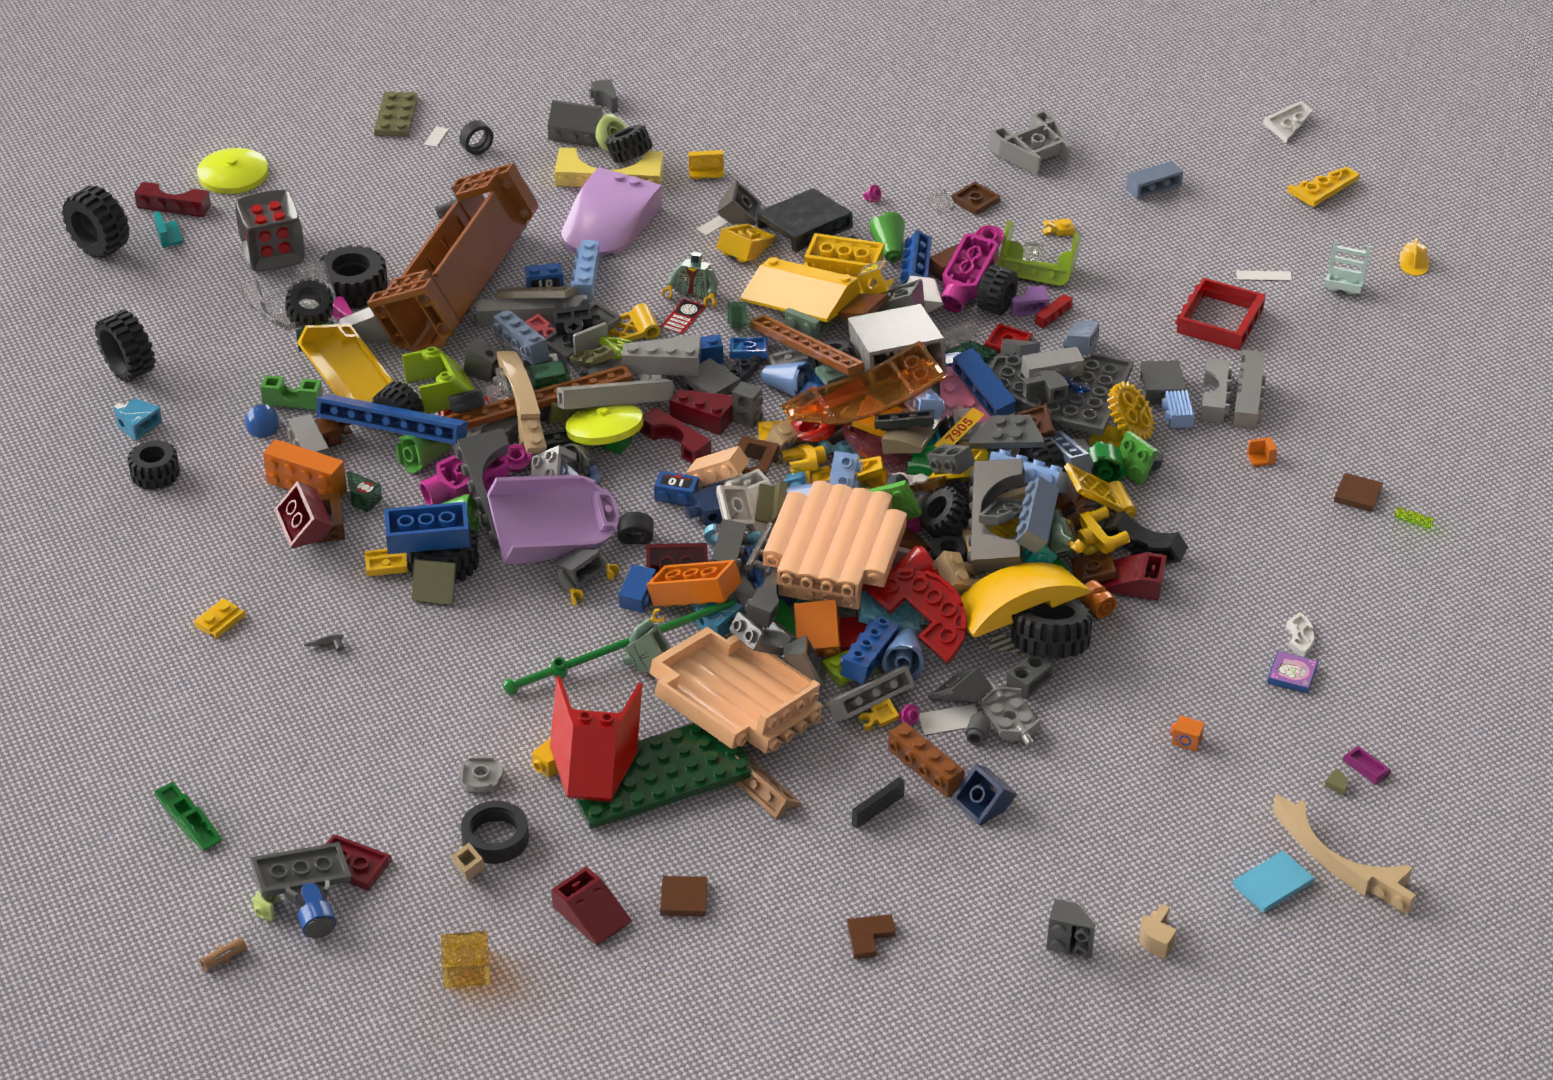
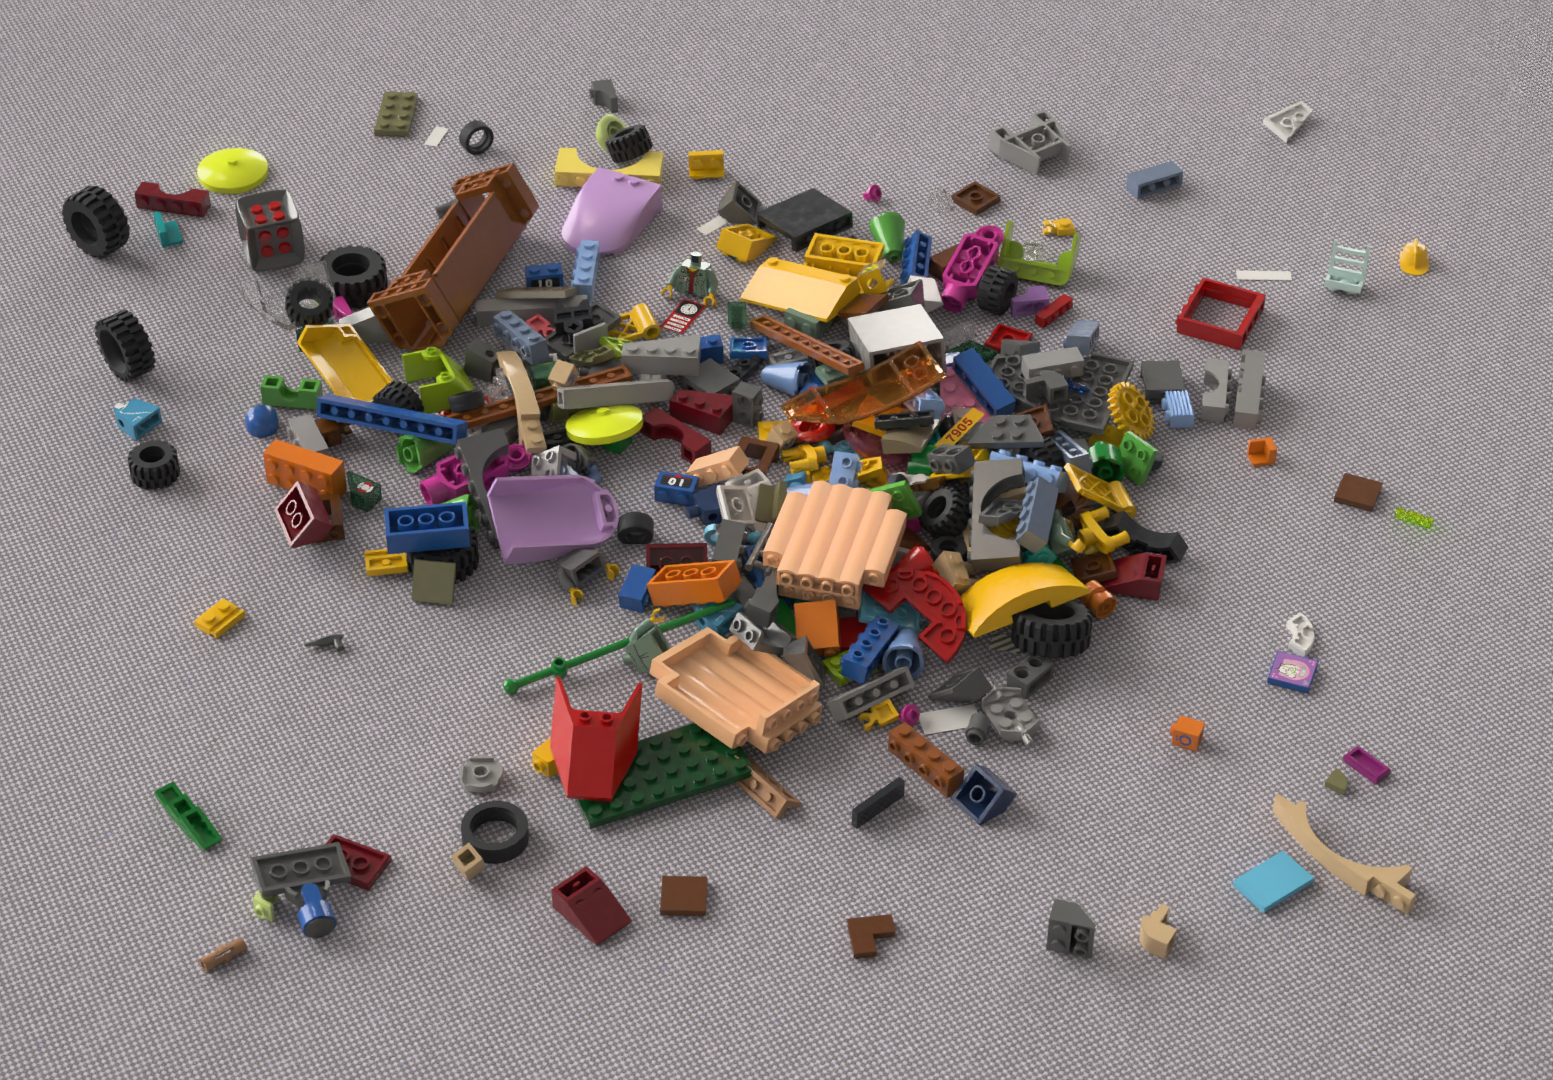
clear yellow brick [441,931,491,988] -> none
dark grey slope [547,100,603,147] -> none
yellow wing [1287,166,1360,207] -> none
none -> tan brick [548,359,579,391]

